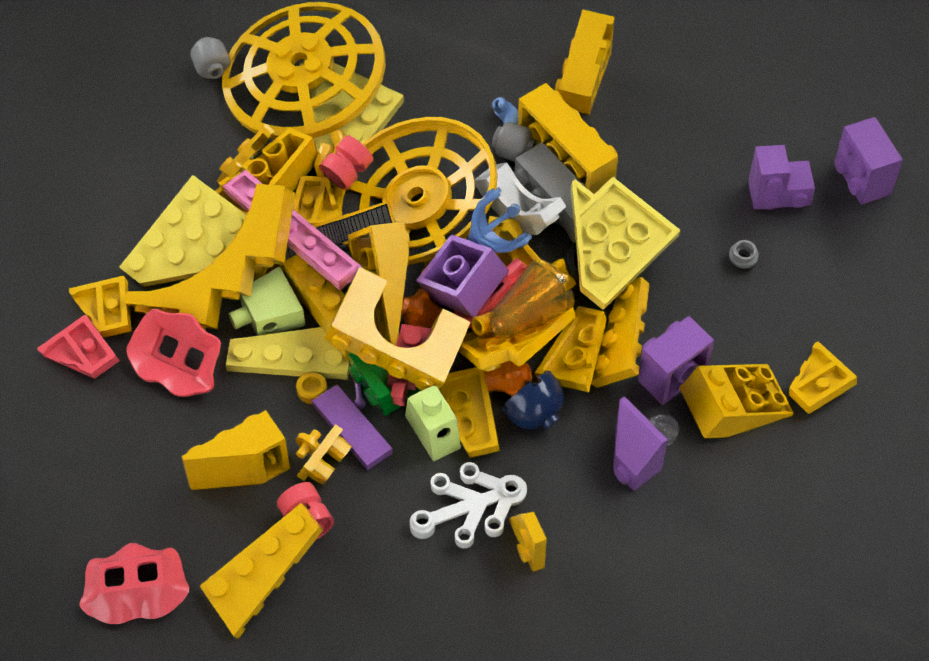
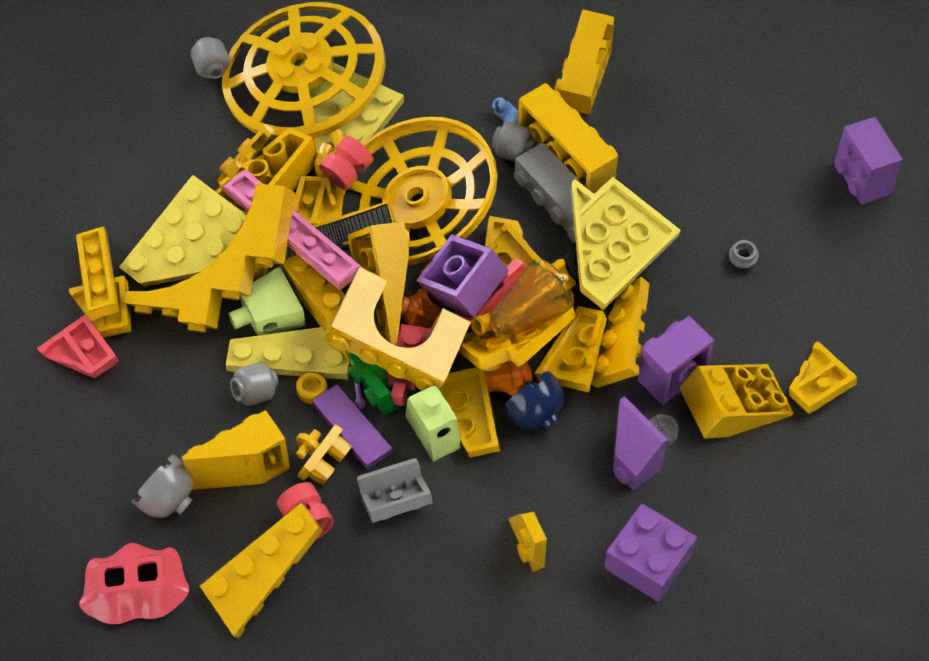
coral piece [126,309,221,397] -> none
white plant [410,462,527,548] -> none
medium blue helmet [468,187,532,253] -> none
white arch [475,162,566,235] -> none
medium lavender brick [748,145,815,210] -> none
none -> yellow tile [76,226,120,321]
none -> light grey cylinder [131,454,193,518]
none -> light grey head [230,362,278,406]
none -> light grey bracket [357,458,433,523]
none -> medium lavender brick [604,504,697,602]

